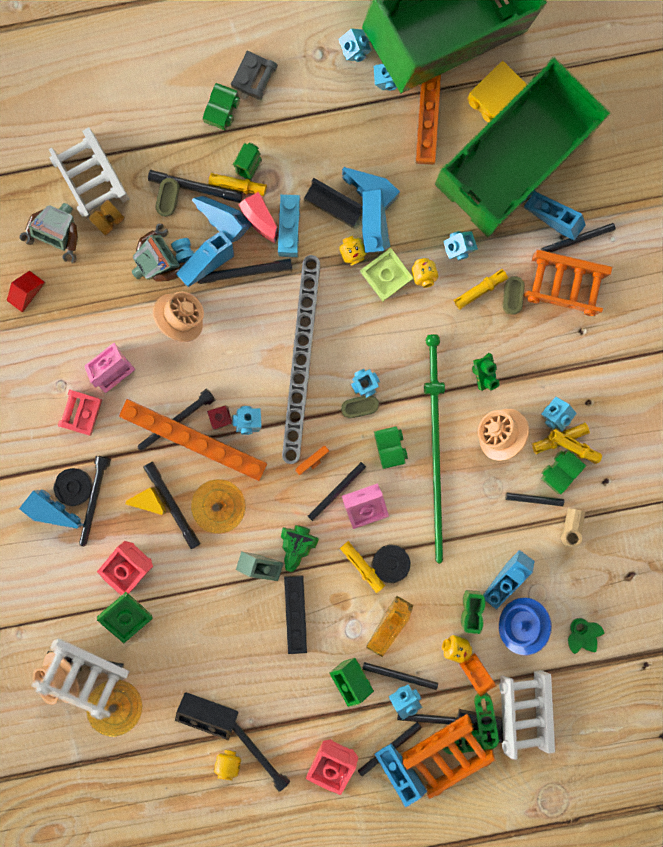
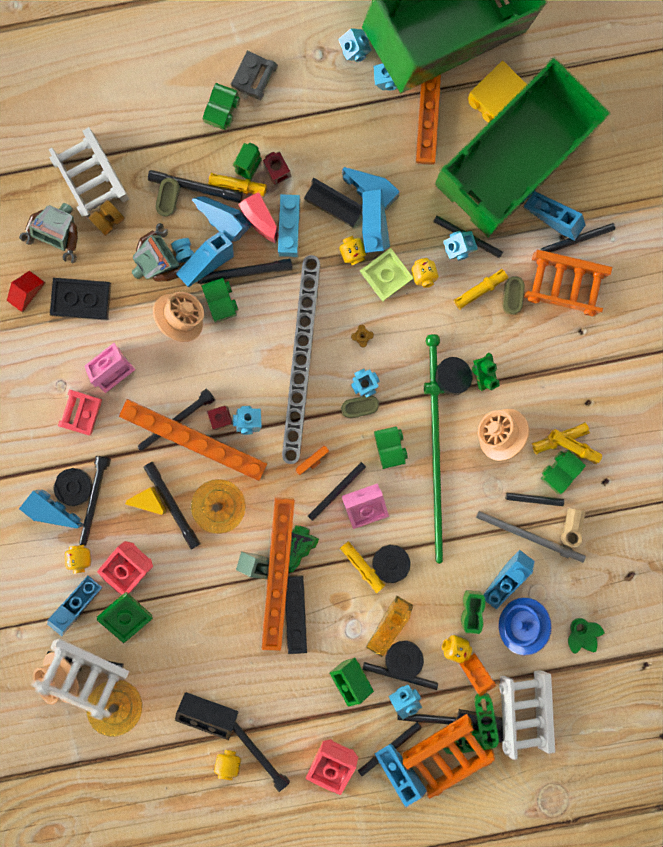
medium azure brick [541,397,577,431] -> none
none -> dark azure slope [47,575,102,636]
none -> black tile [50,278,111,321]
none -> yellow head [64,545,91,574]
none -> green brick [201,278,239,323]
none -> orange plate [261,497,295,651]
none -> dark red brick [263,151,291,185]
none -> pearl gold plate [351,325,374,348]
none -> black tile [385,641,424,680]
none -> black bar [433,215,503,258]
none -> black tile [435,357,473,395]
none -> flat silver bar [476,511,586,563]

